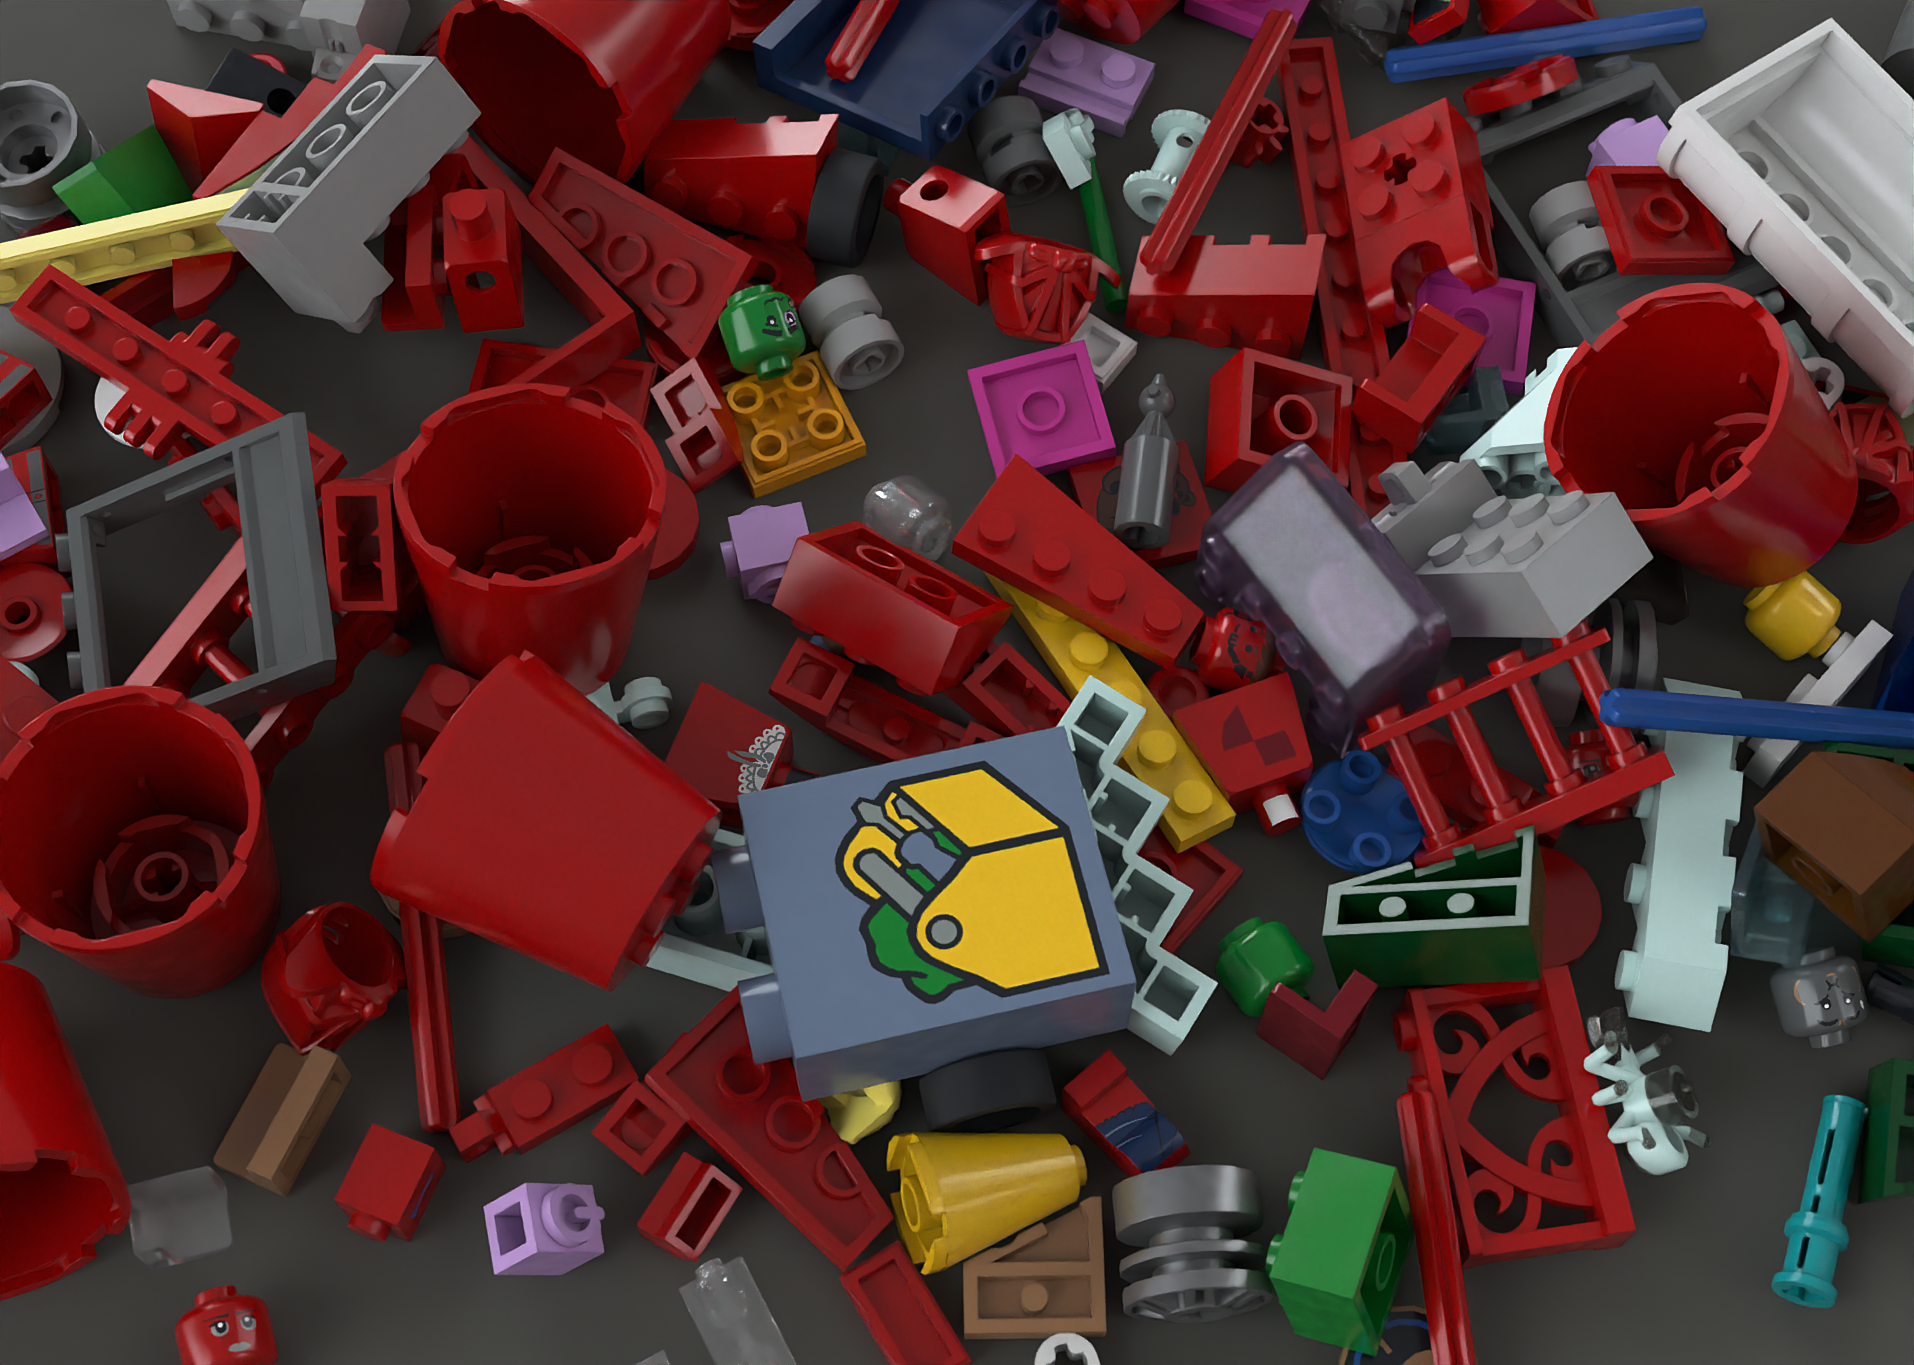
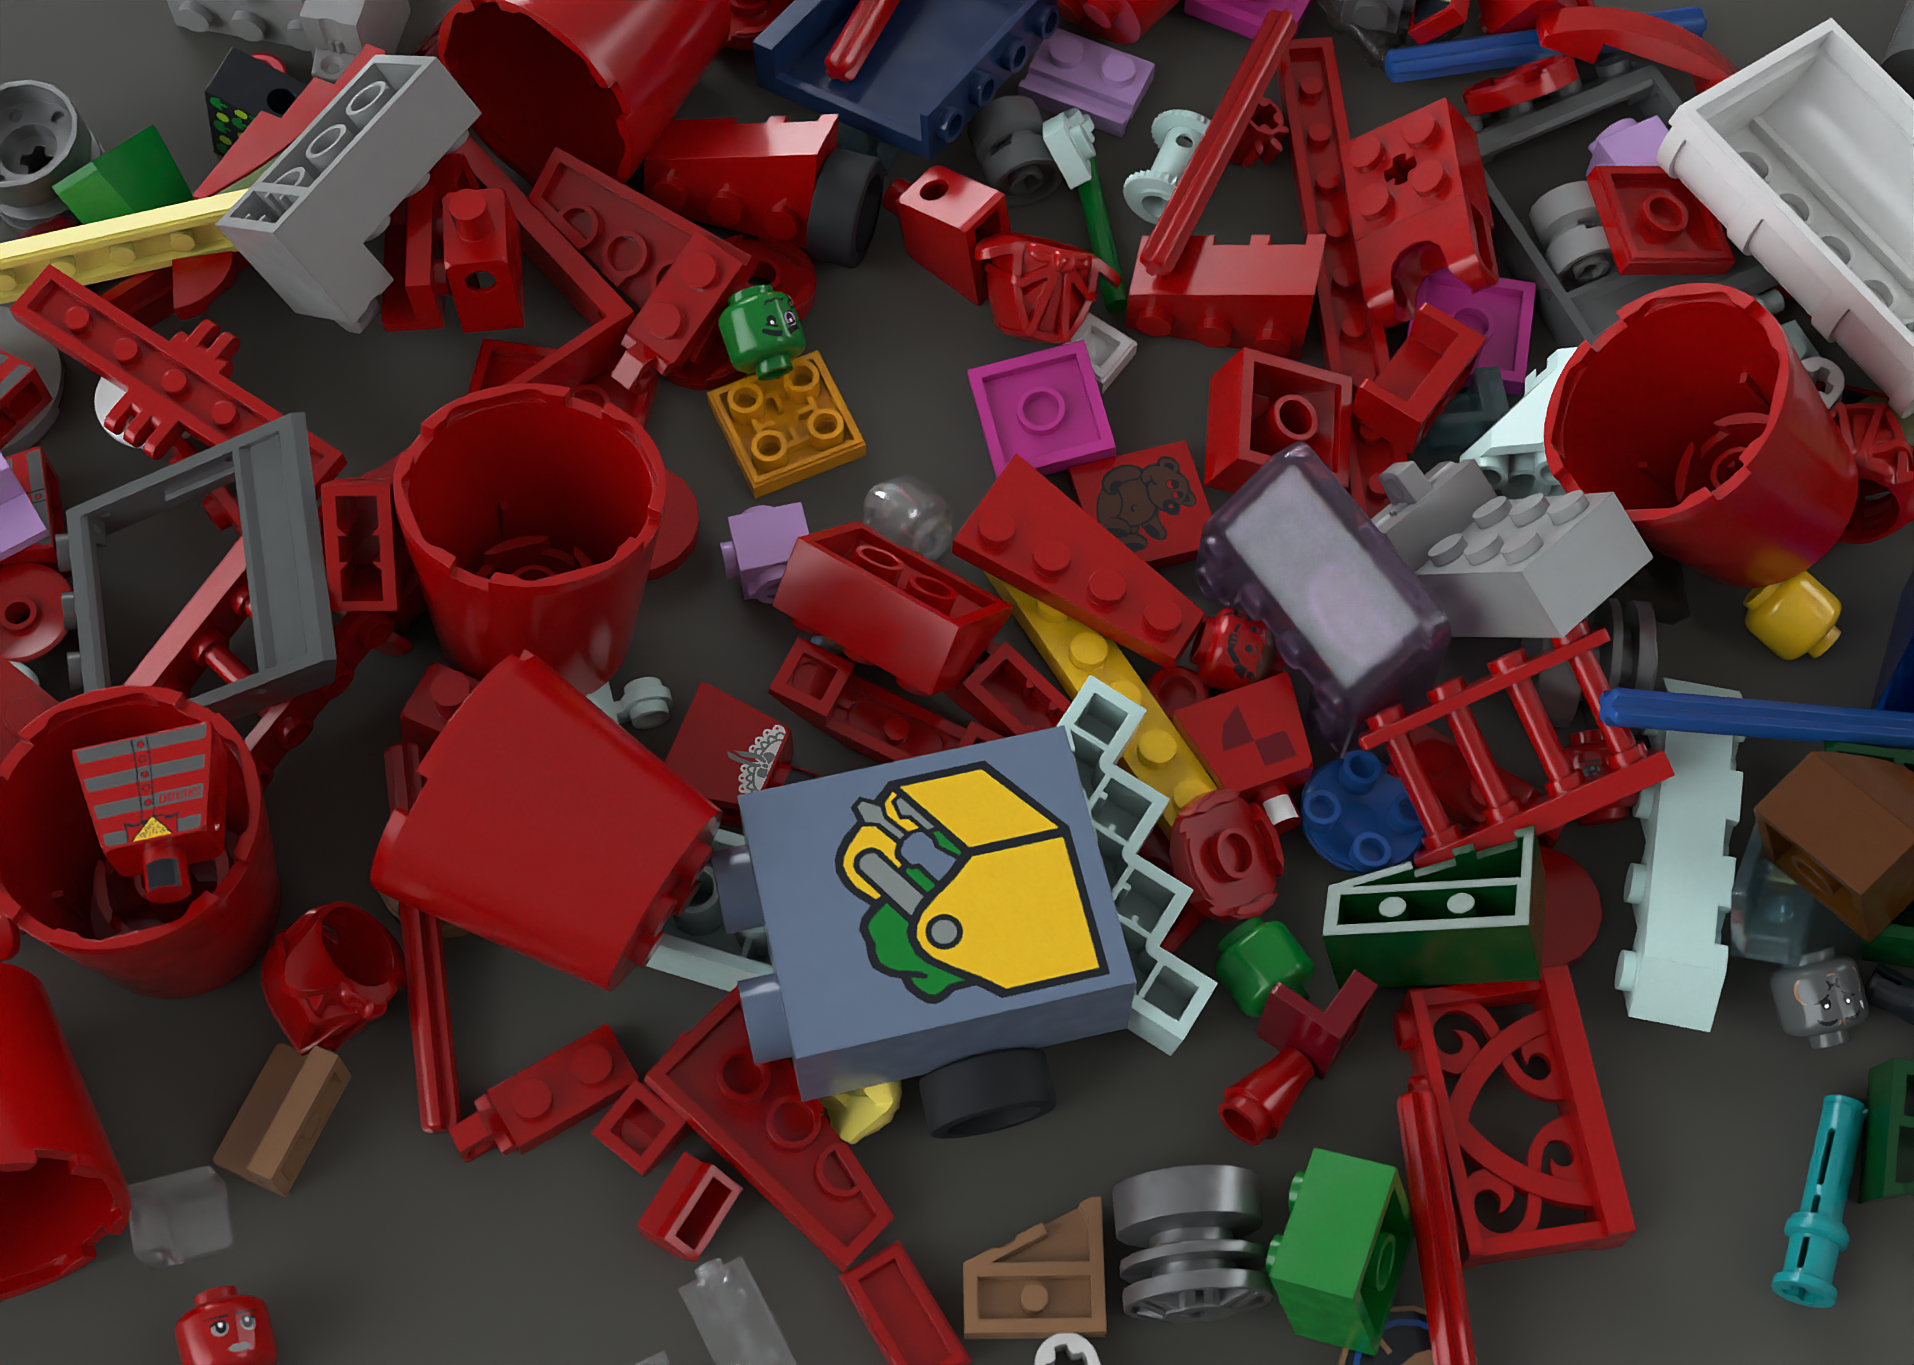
red slope [146,79,265,194] -> none
red brick [334,1123,446,1243] -> none
lavender brick [483,1183,605,1275] -> none
red slope [650,357,744,493] -> none
light grey wheel [799,274,904,390] -> none
yellow cone [887,1132,1087,1275] -> none
leg [1060,1049,1190,1178] -> none
dark grey wheel [1113,374,1179,549] -> none
animal [1584,1007,1712,1176] -> none
white plate [1743,619,1893,789] -> none
none -> red torso [72,721,229,903]
none -> red hinge [611,230,749,395]
none -> red tile [1169,789,1284,923]
none -> red cone [1218,1046,1315,1146]
none -> red slope [1535,7,1739,95]

